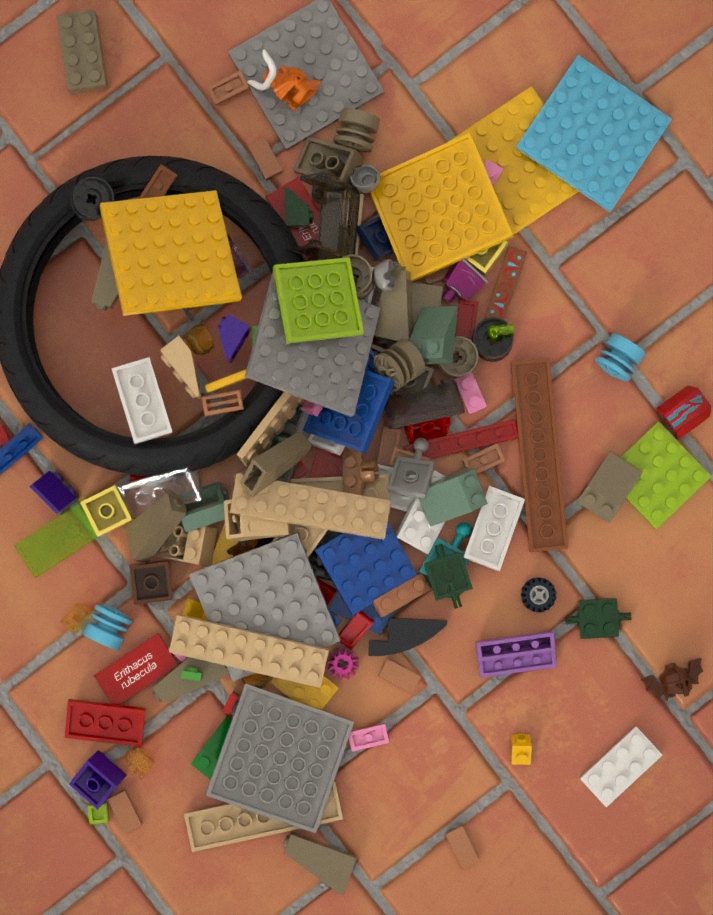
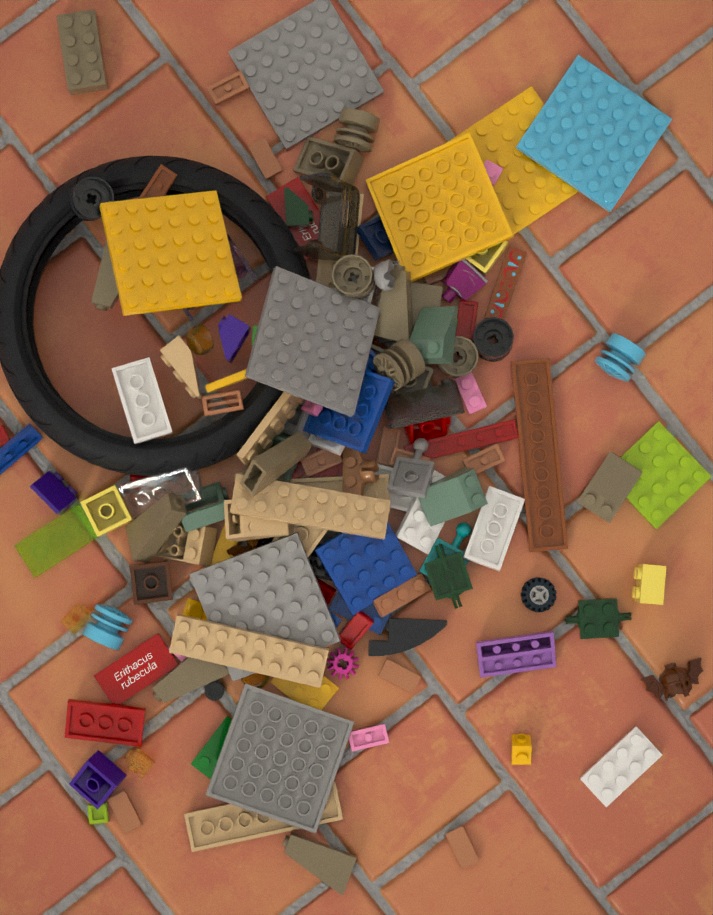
bright green plate [181,667,203,681] -> none
red tile [223,691,239,714] -> none
orange helmet [247,49,321,111] -> none
lime plate [273,257,364,344] -> none
light grey hair [350,165,381,193] -> none
clear neon green arm [488,324,515,339] -> none
red slope [655,385,711,440] -> none
none -> black tile [205,681,224,701]
none -> nougat plate [301,450,343,477]
none -> light yellow brick [632,564,666,605]

